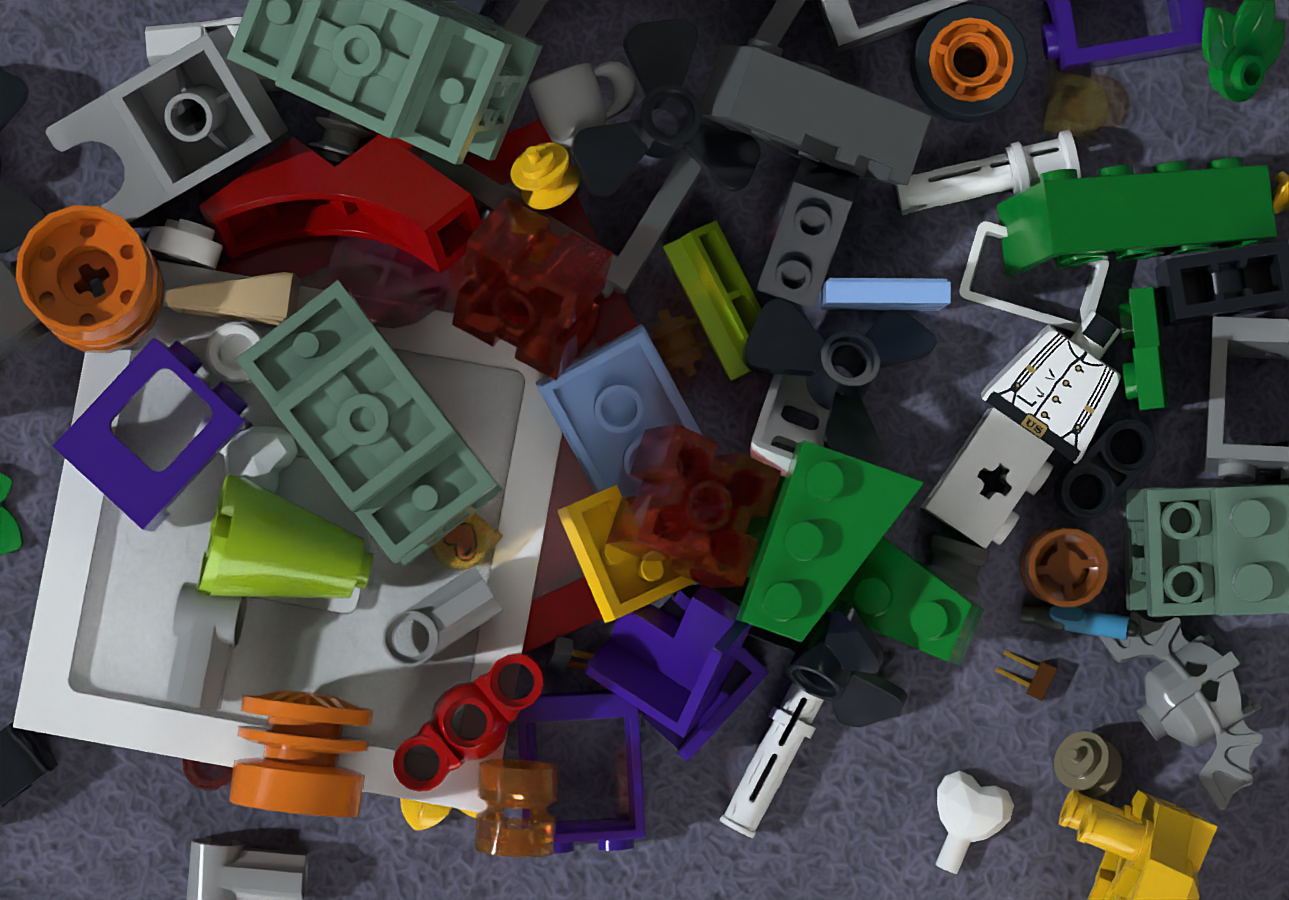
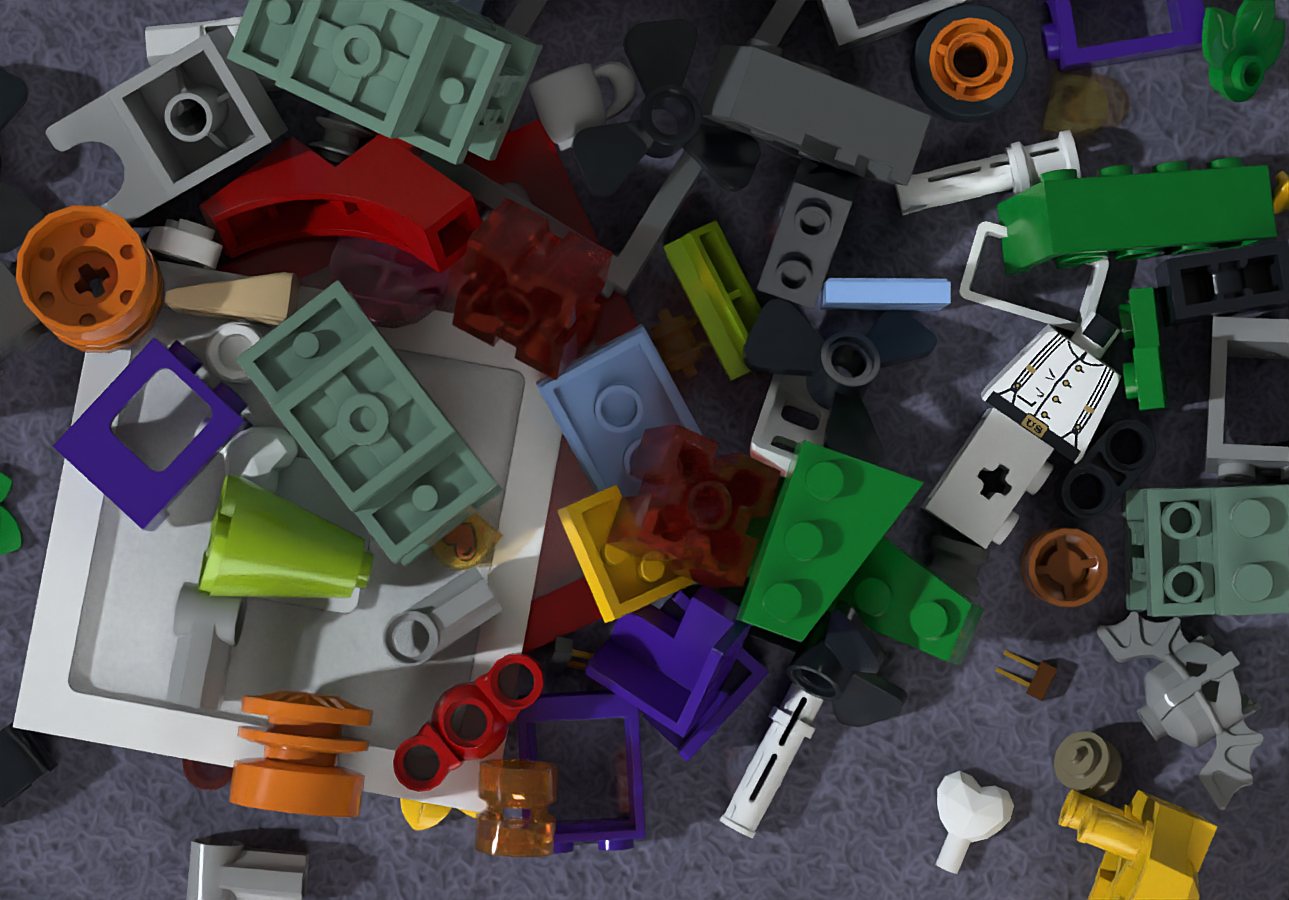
yellow wheel [511,143,580,209] -> none
dark azure piece [1020,603,1140,640] -> none

